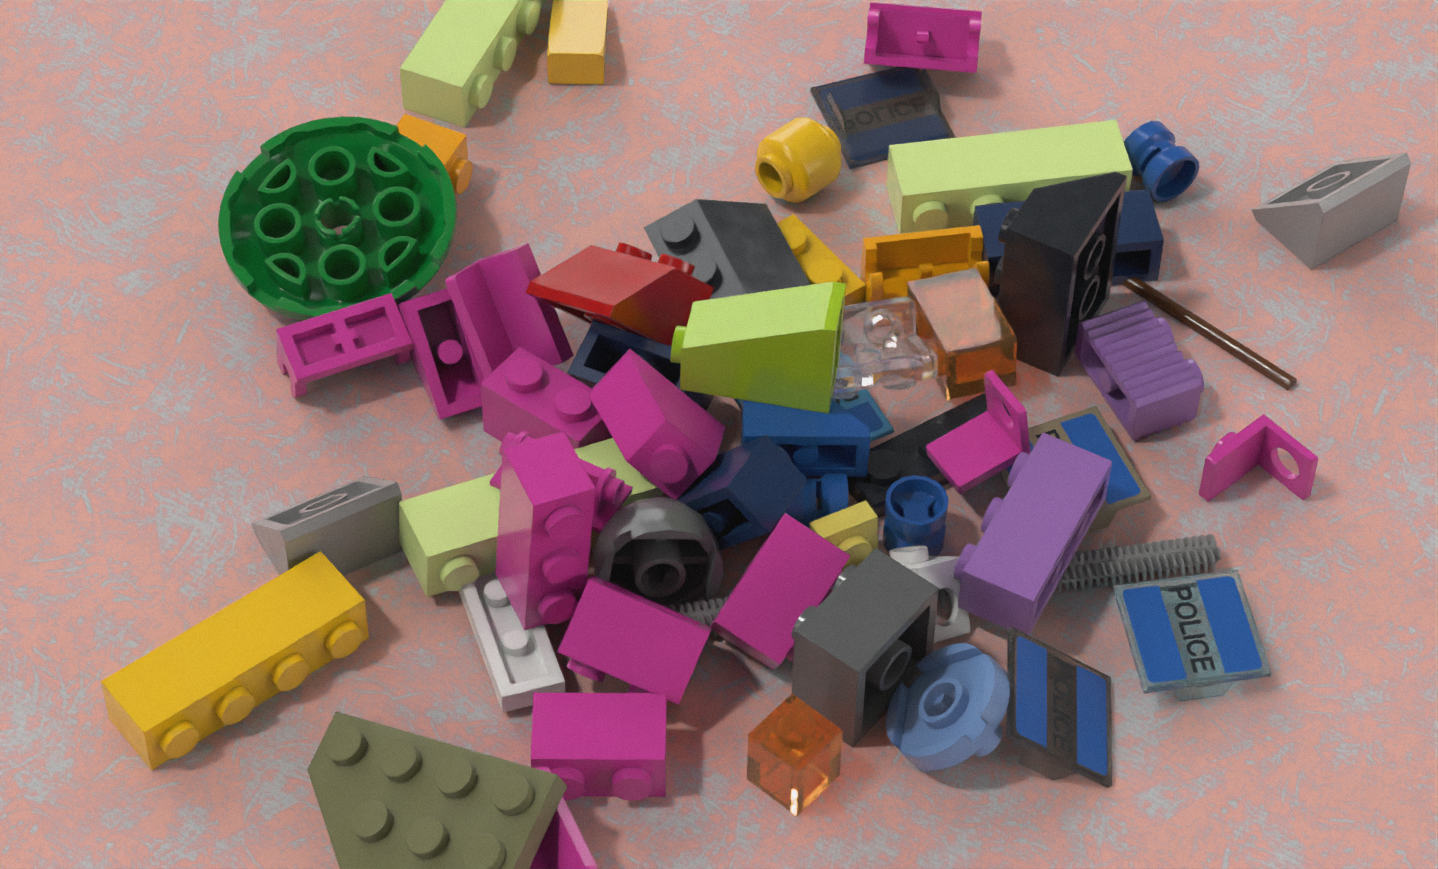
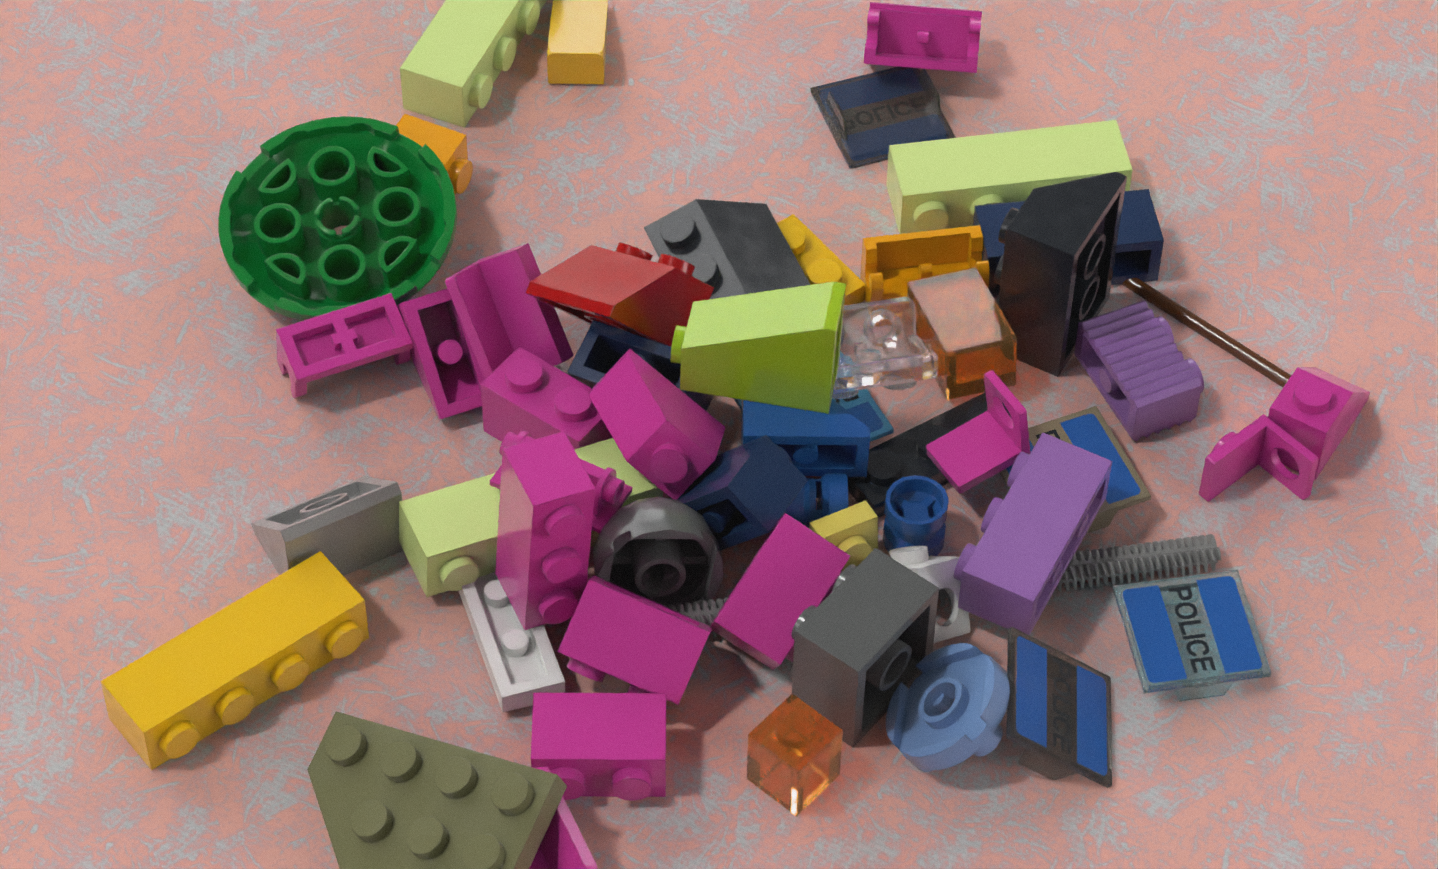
yellow head [755,117,842,203] -> none
blue wheel [1124,121,1200,202] -> none
light grey slope [1252,152,1411,270] -> none
none -> dark pink slope [1268,367,1370,480]

